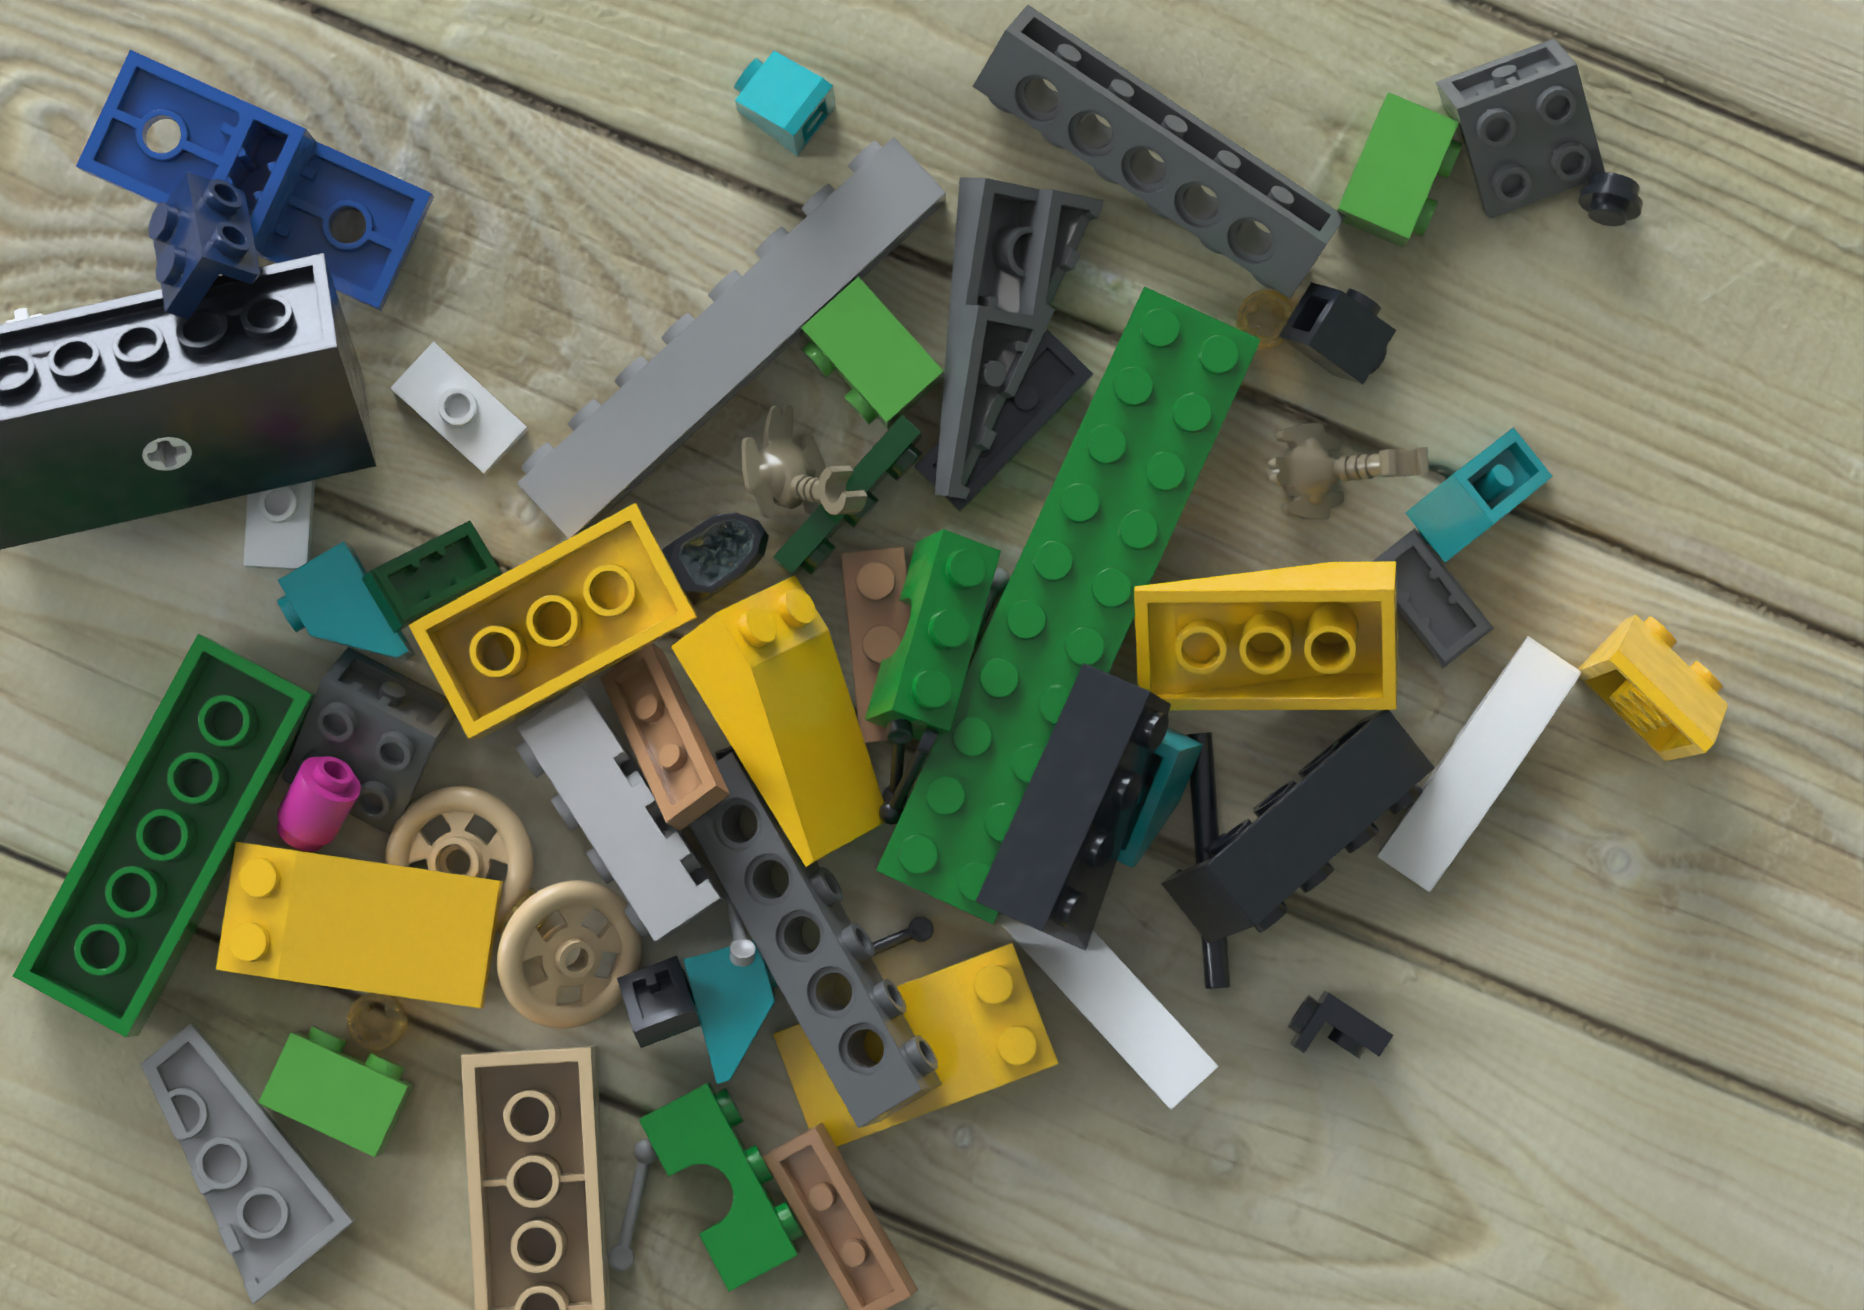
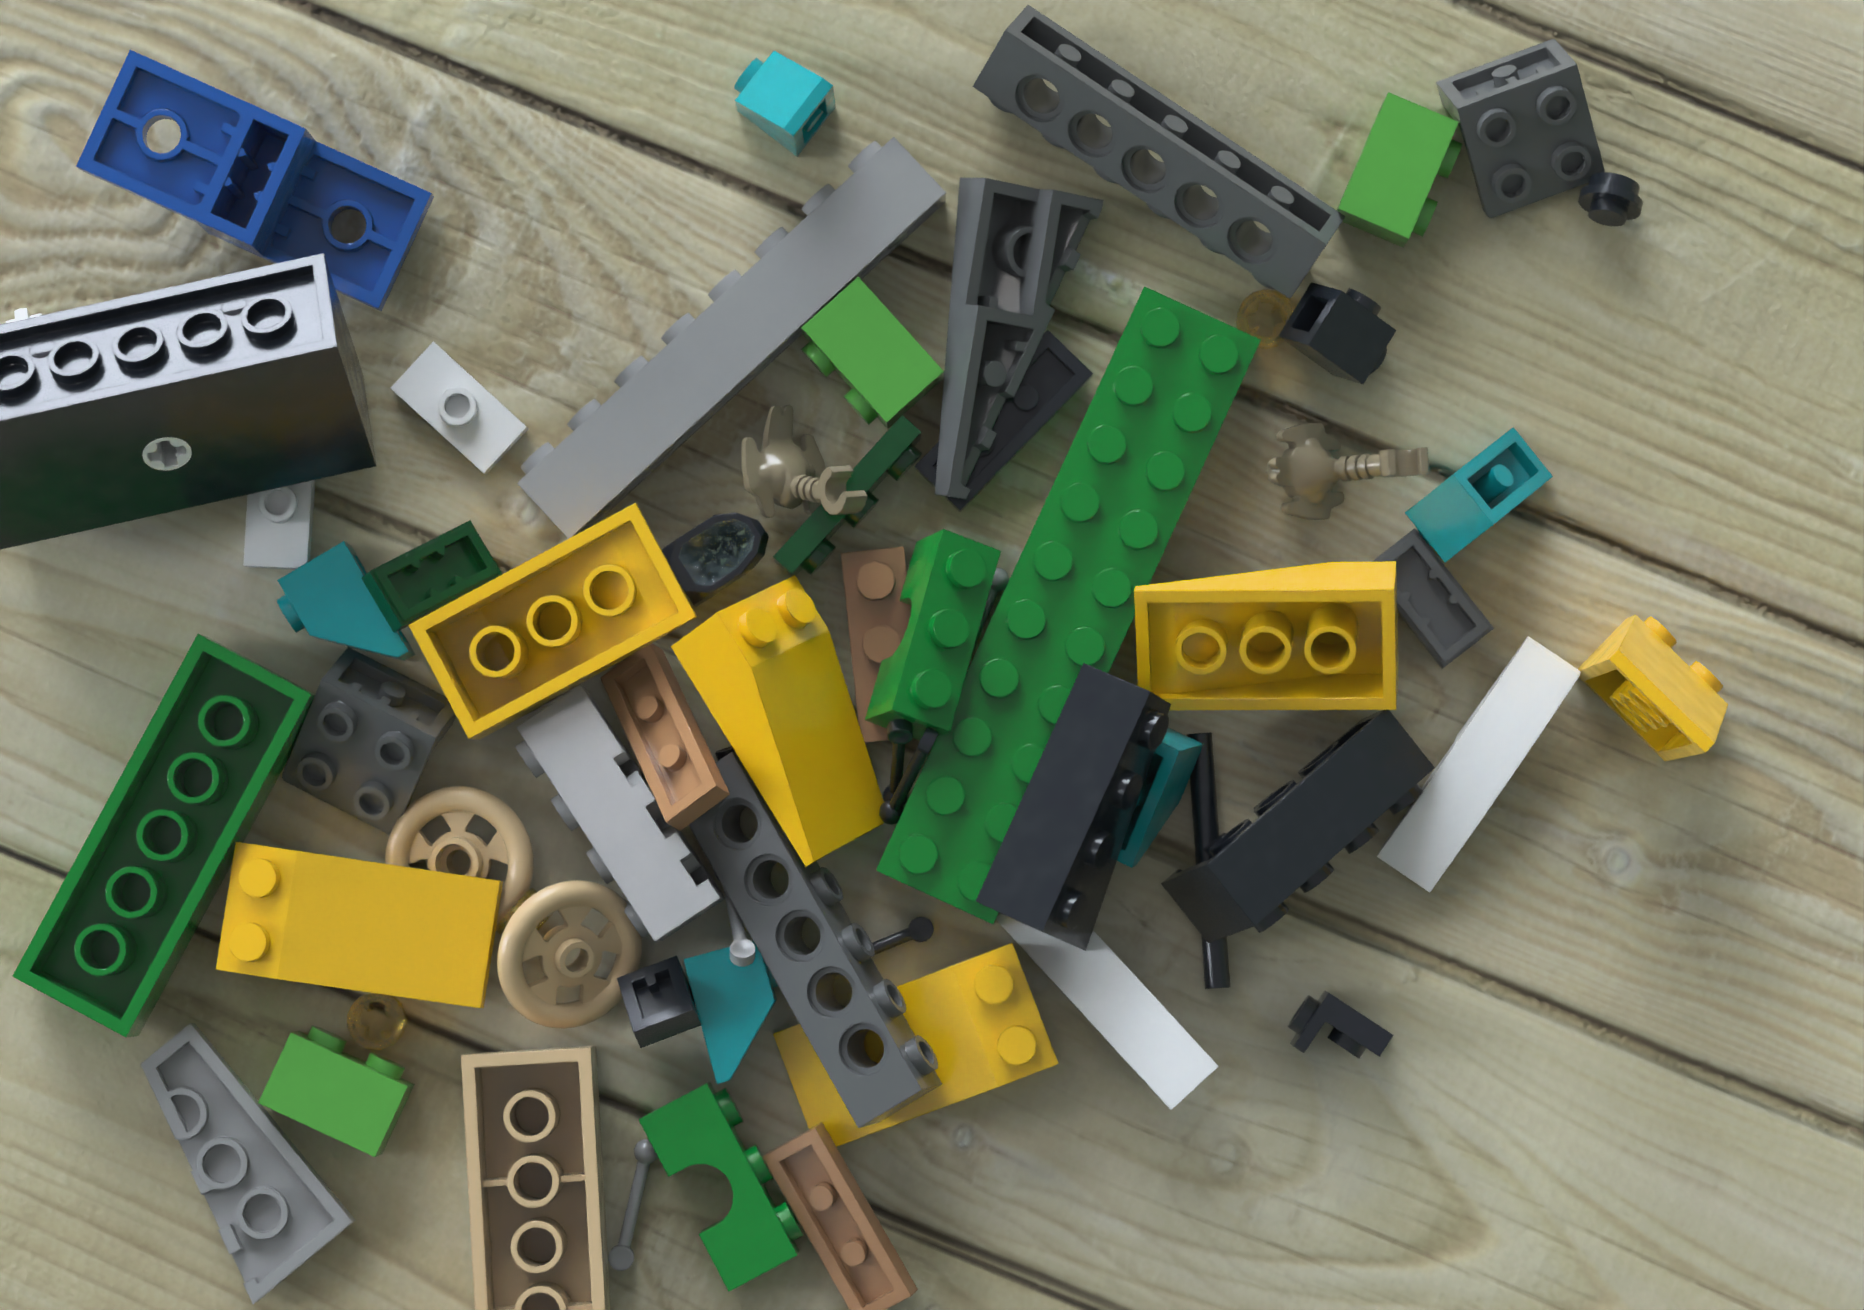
dark blue bracket [148,171,260,320] -> none
dark pink brick [277,756,361,852] -> none

